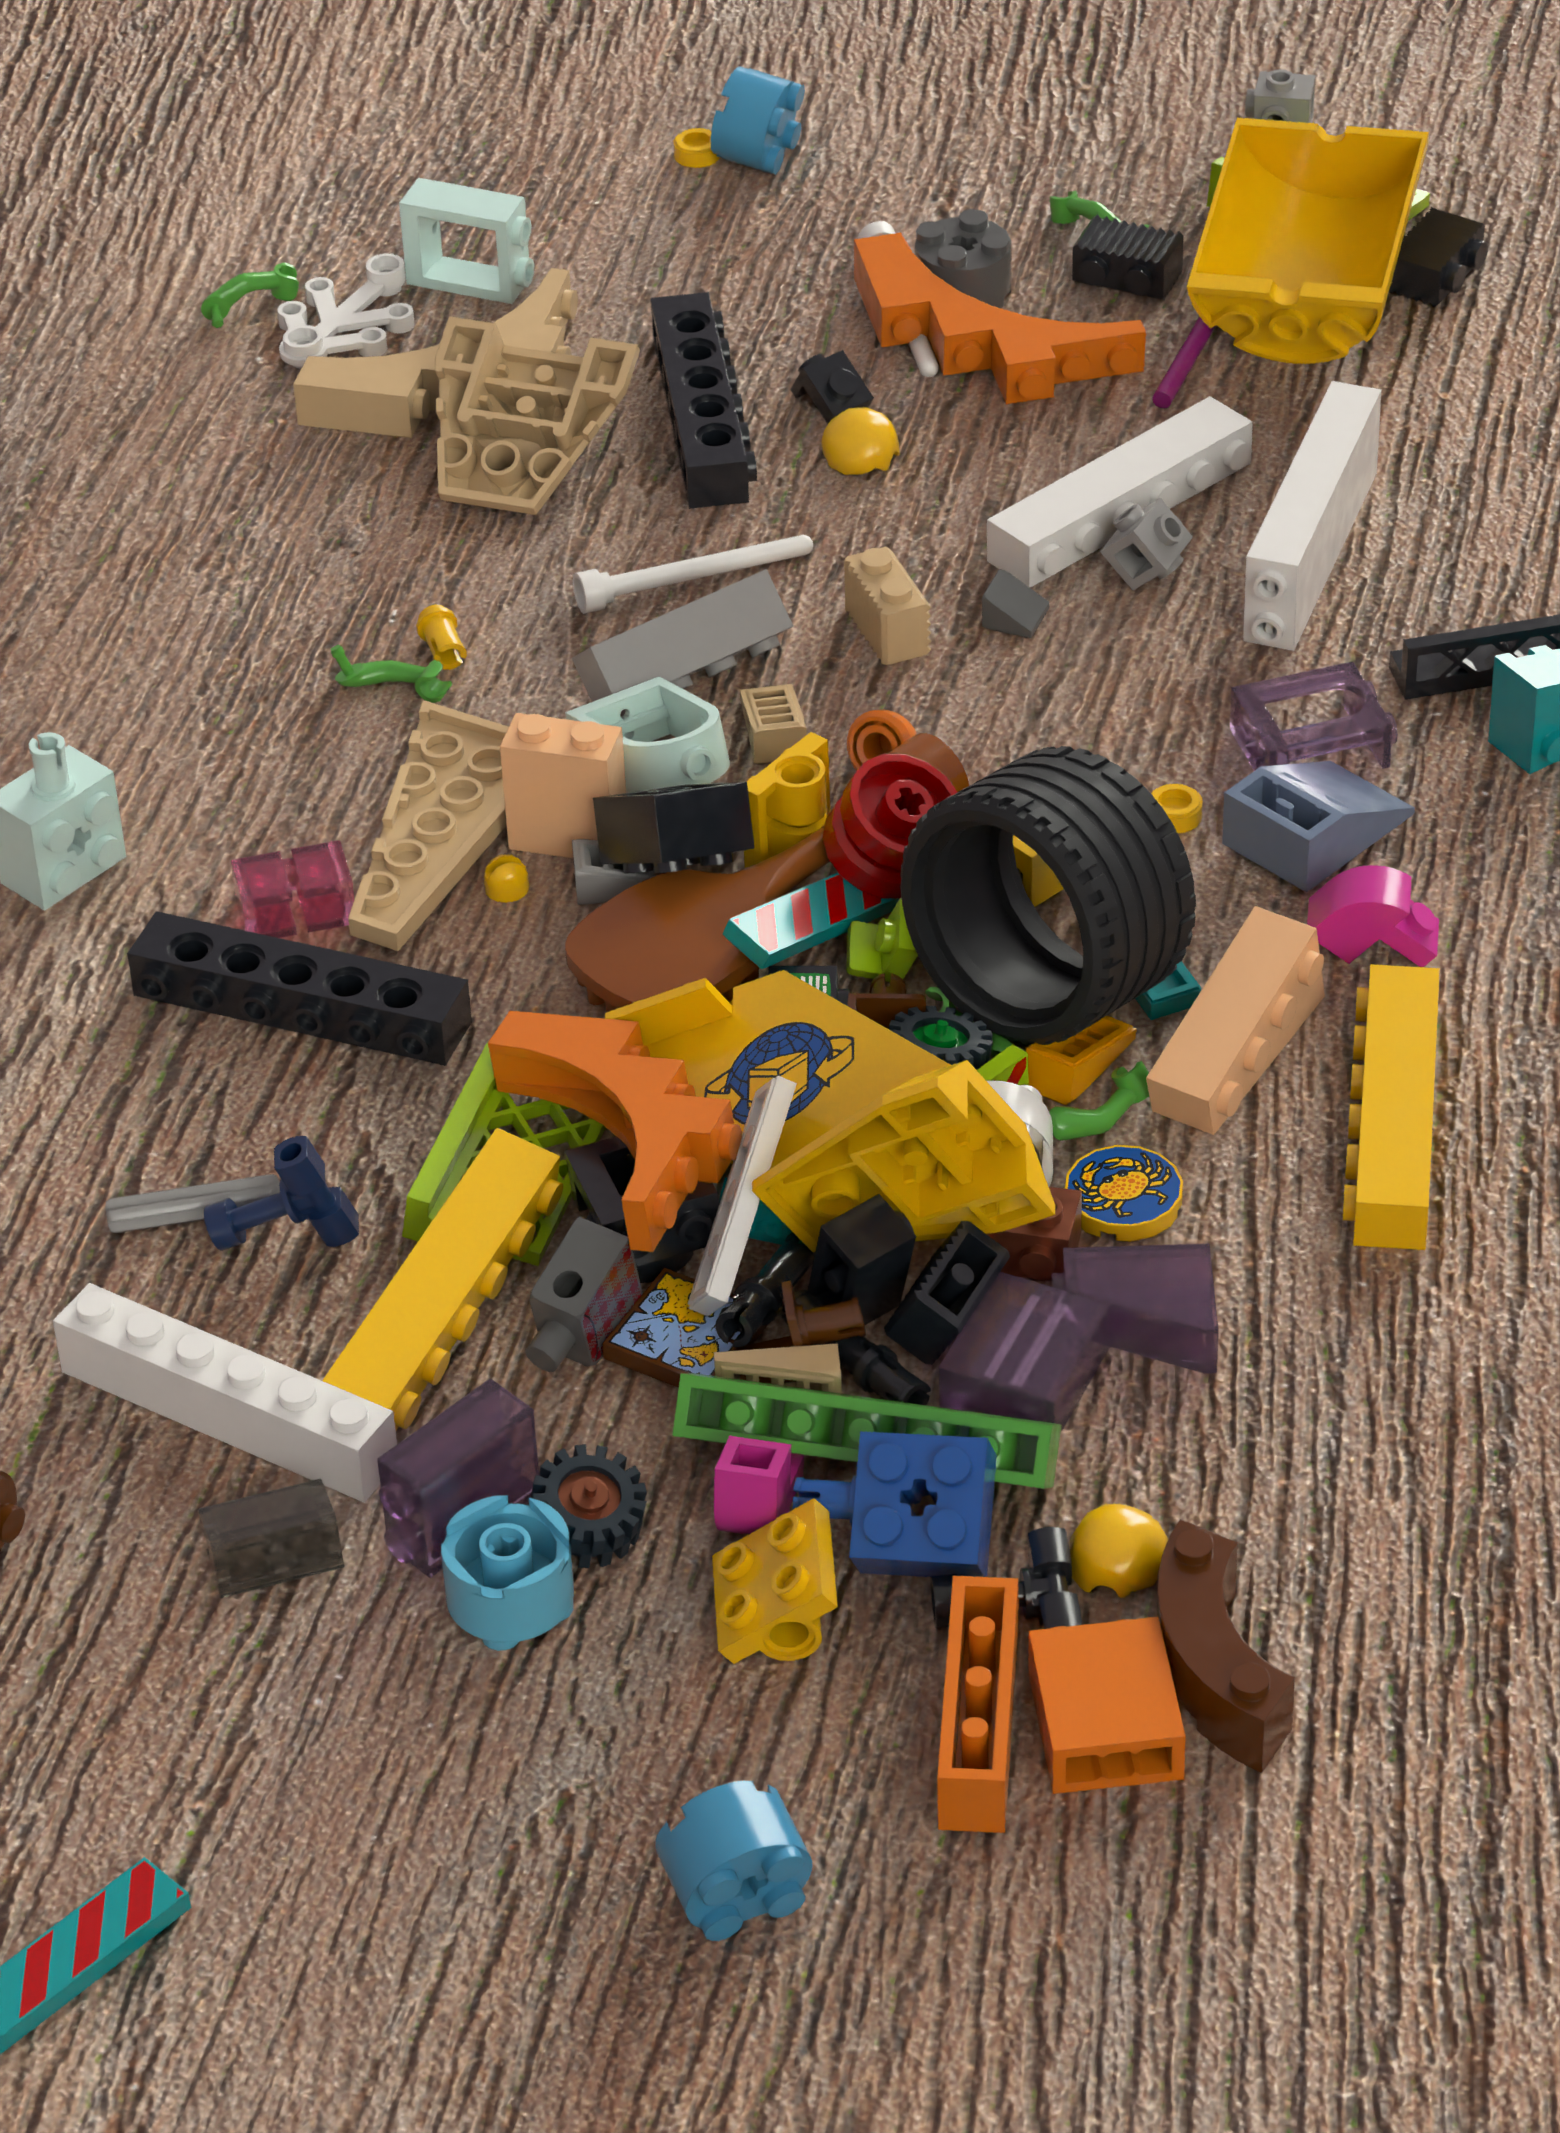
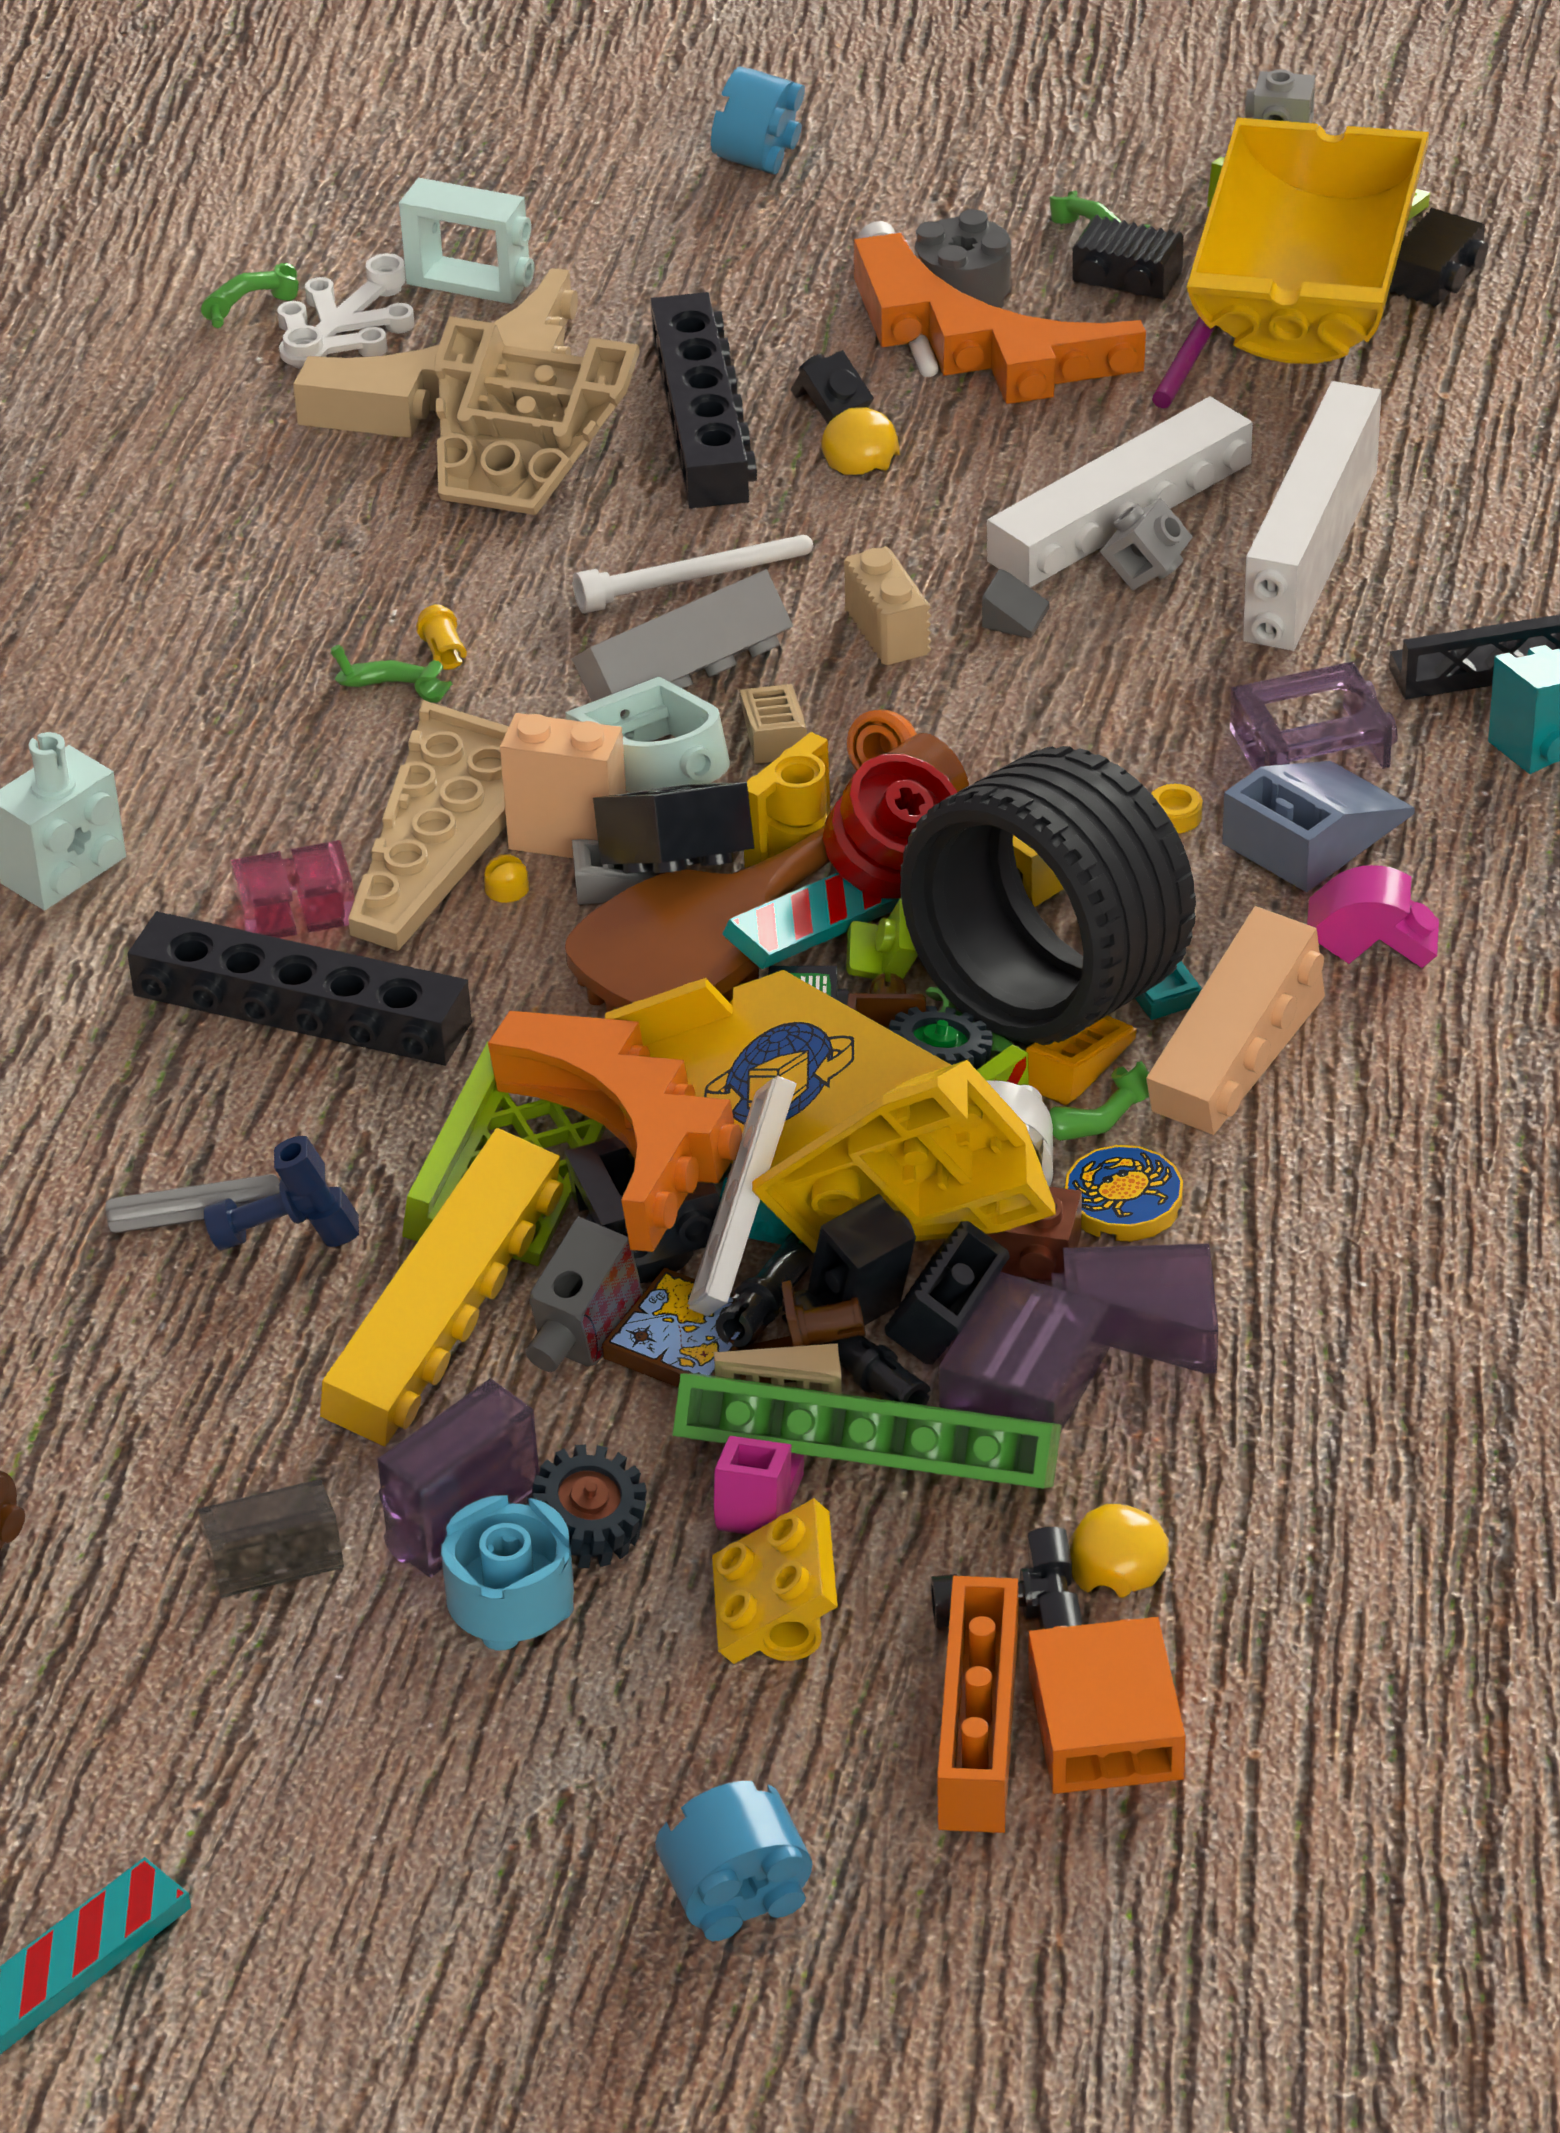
white brick [53,1283,399,1503] -> none
yellow tile [673,128,720,168] -> none
blue brick [793,1431,997,1577] -> none
reddish brown brick [1157,1519,1295,1773] -> none
yellow brick [1343,964,1440,1250] -> none

